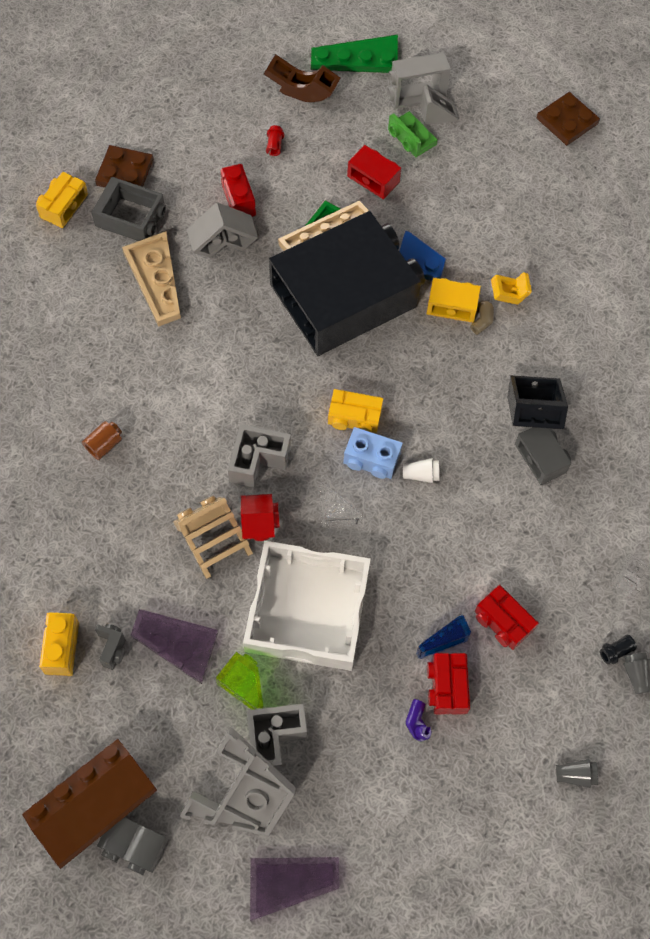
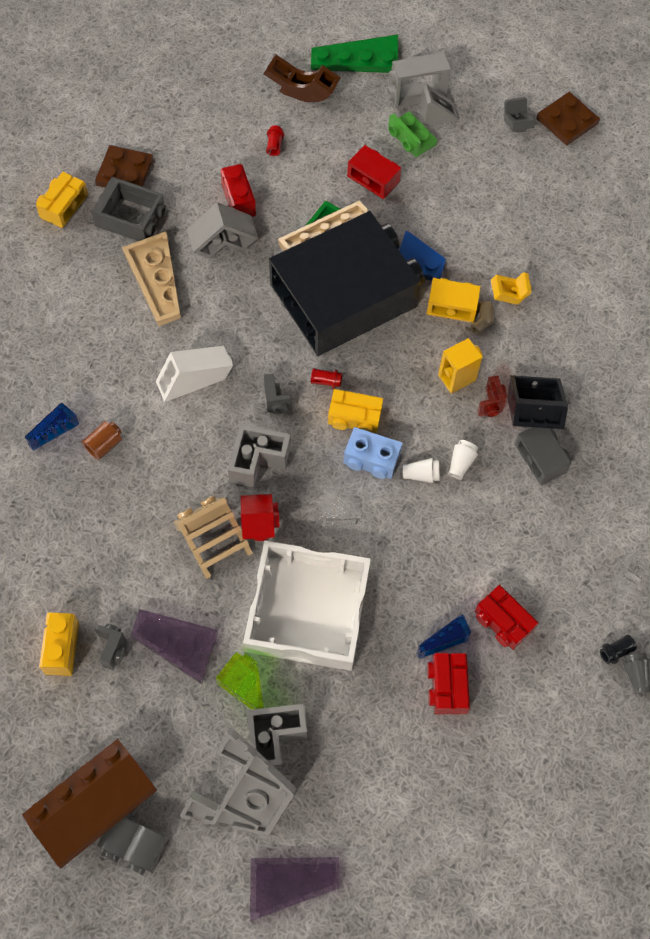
dark purple arm [405,699,432,742] -> none
dark grey cone [556,759,598,788] -> none
none -> clear blue slope [25,403,79,451]
none -> white slope [156,346,233,402]
none -> dark grey bracket [264,374,292,414]
none -> red pin [310,368,343,389]
none -> yellow brick [438,338,483,394]
none -> white cone [448,440,478,480]
none -> clear red bracket [477,375,507,417]
none -> dark grey bracket [504,97,535,132]

